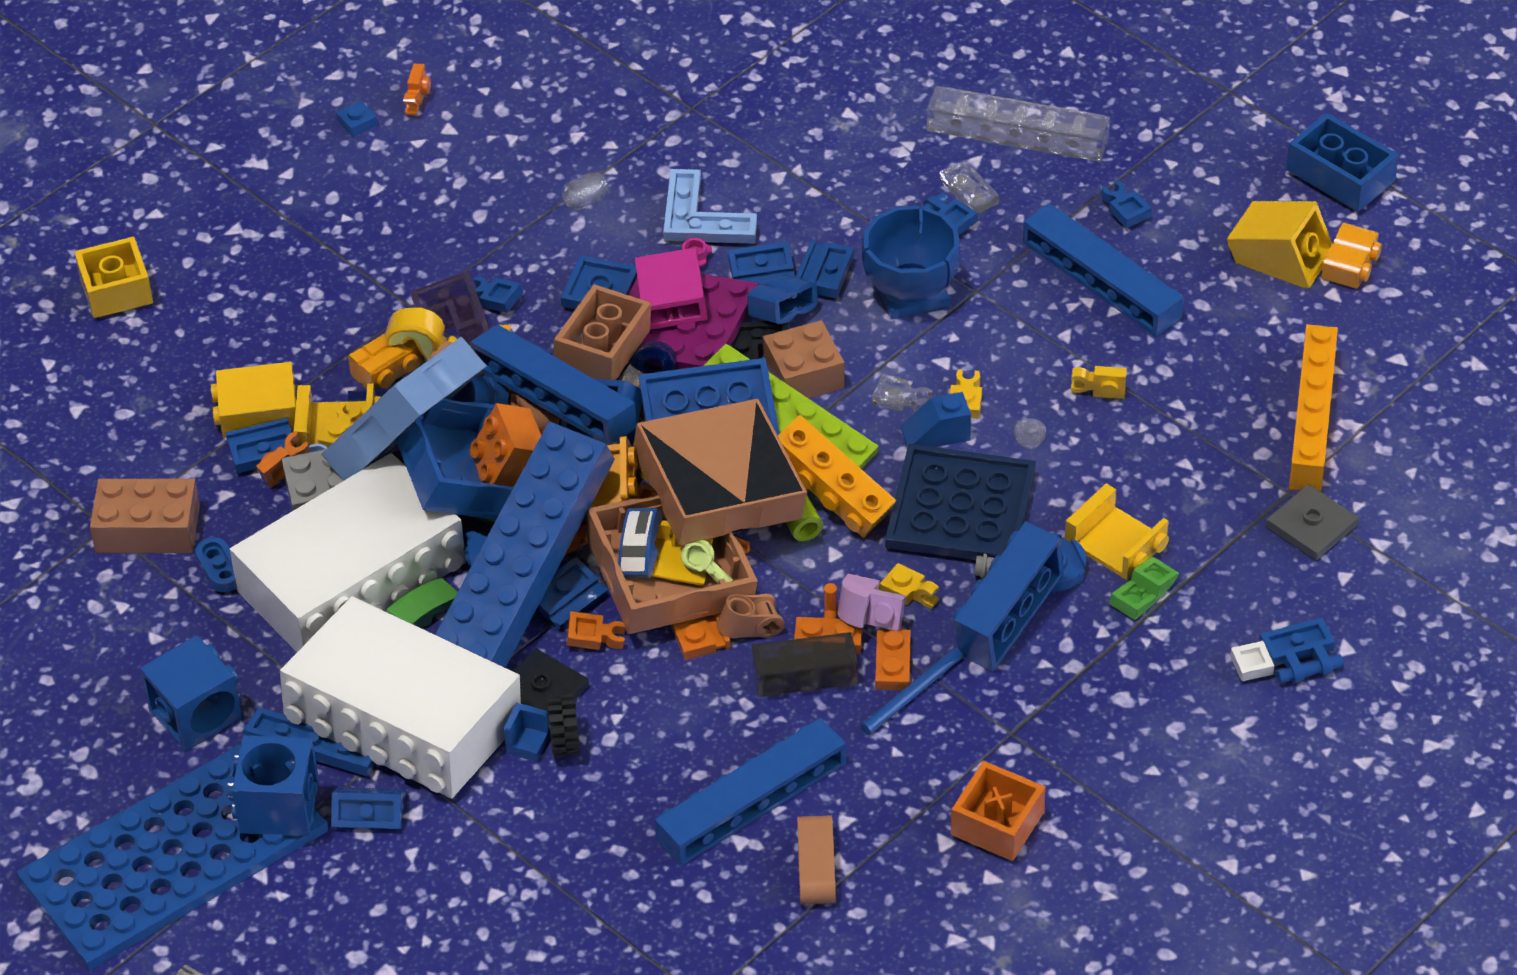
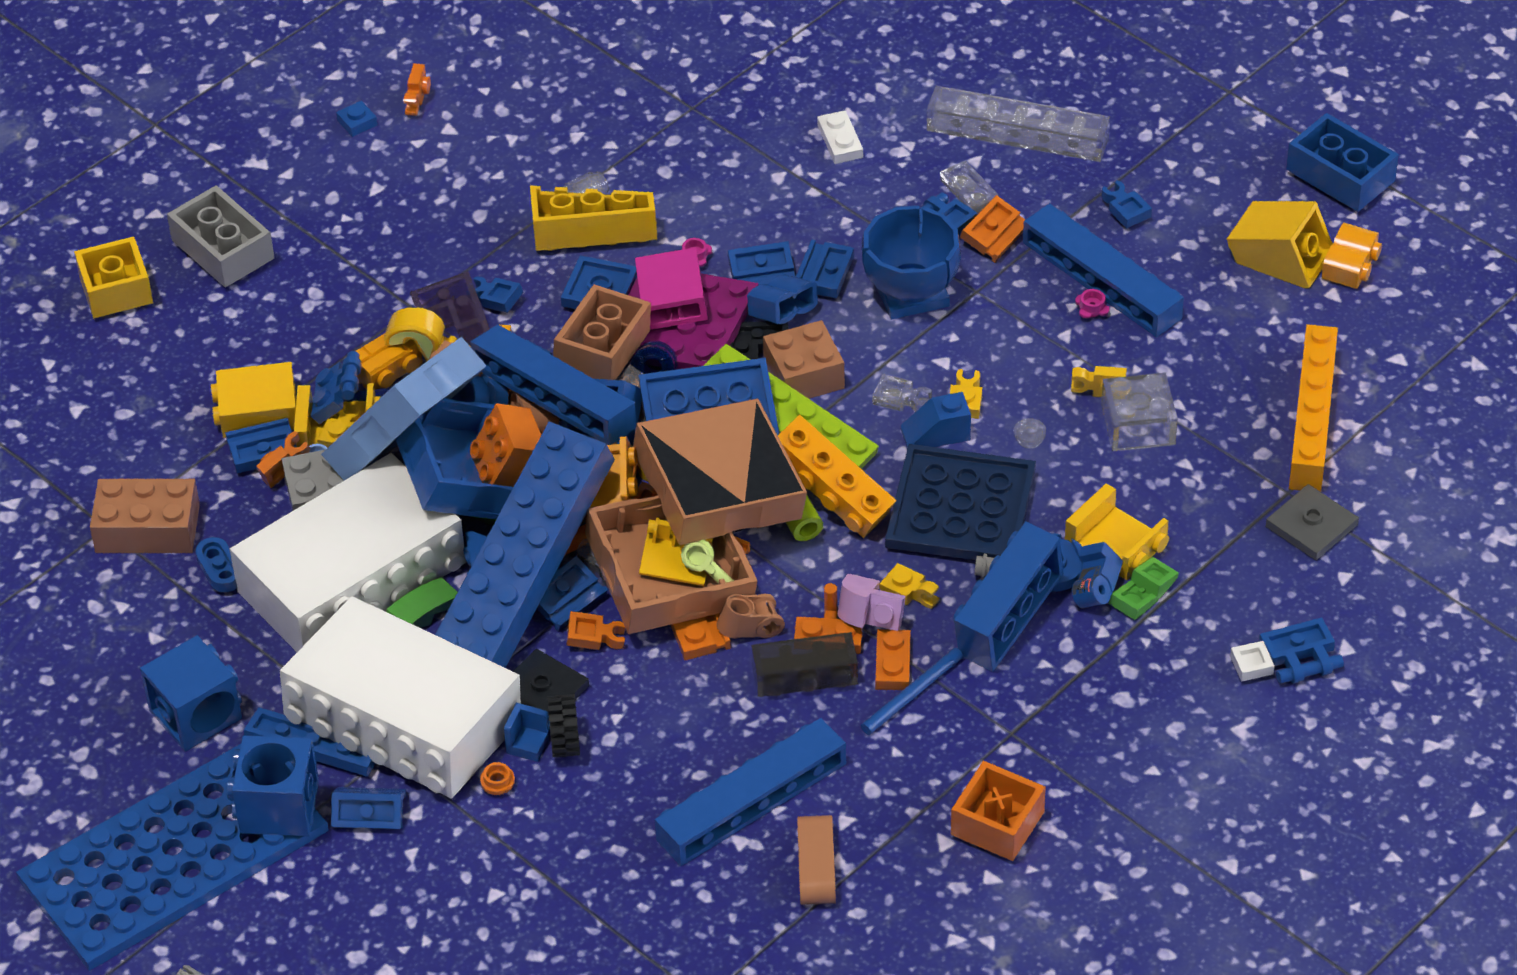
slope [618,508,662,578] -> none
light blue plate [663,169,757,244] -> none
none -> light grey brick [167,185,274,288]
none -> blue plate [311,351,362,424]
none -> orange plate [480,762,515,795]
none -> yellow wedge [530,185,658,251]
none -> white plate [817,110,863,164]
none -> orange plate [960,195,1026,263]
none -> blue leg [1072,542,1123,608]
none -> dark pink plate [1075,289,1110,318]
none -> clear brick [1101,372,1178,451]

